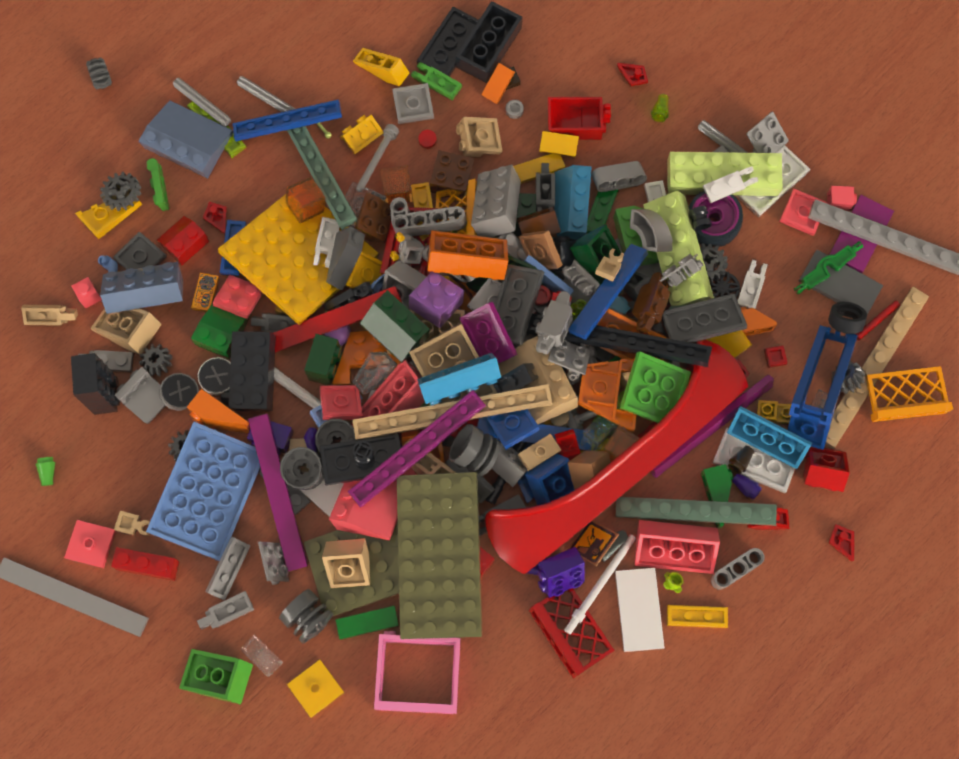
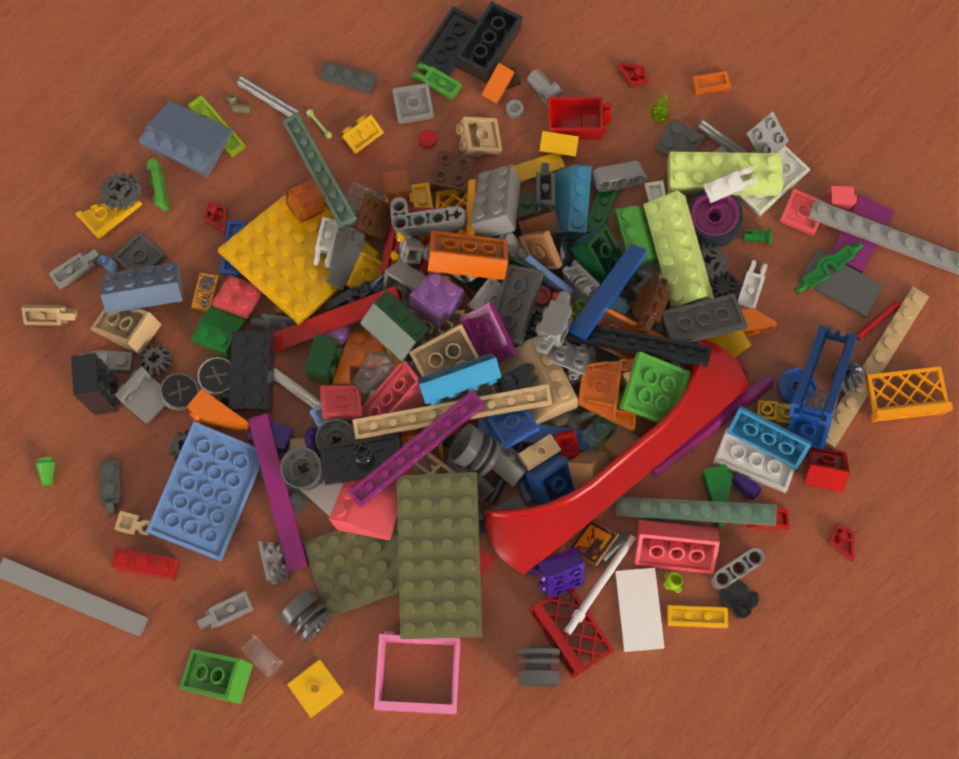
coral plate [64,520,116,569] -> none
coral brick [71,277,102,308] -> none
dark grey gear [86,58,112,89] -> none
red slope [157,216,210,266] -> none
light grey axle [173,78,231,126] -> none
light grey plate [205,537,250,601] -> none
blue tile [232,99,342,141] -> none
tan slope [322,538,370,588] -> none
green tile [335,606,399,640] -> none
yellow slope [353,48,409,86] -> none
light grey piece [356,124,399,192] -> none
tan plate [595,249,624,282] -> none
light grey brick [630,209,673,252] -> none
light grey hinge [660,253,704,287] -> none
black wheel [689,206,712,231] -> none
dark brown cone [728,445,754,475] -> none
red tile [764,345,788,368] -> none
black tyre [828,301,867,334] -> none
none -> light grey hinge [48,249,100,290]
none -> dark grey hinge [100,460,122,515]
none -> dark tan arm [227,94,251,114]
none -> dark grey plate [320,61,377,94]
none -> dark grey wheel [518,646,560,686]
none -> light grey piece [527,69,563,105]
none -> dark grey plate [655,119,705,157]
none -> orange tile [691,71,731,95]
none -> black plate [719,580,759,619]
none -> green pin [744,227,772,245]
none -> blue plate [777,367,817,404]

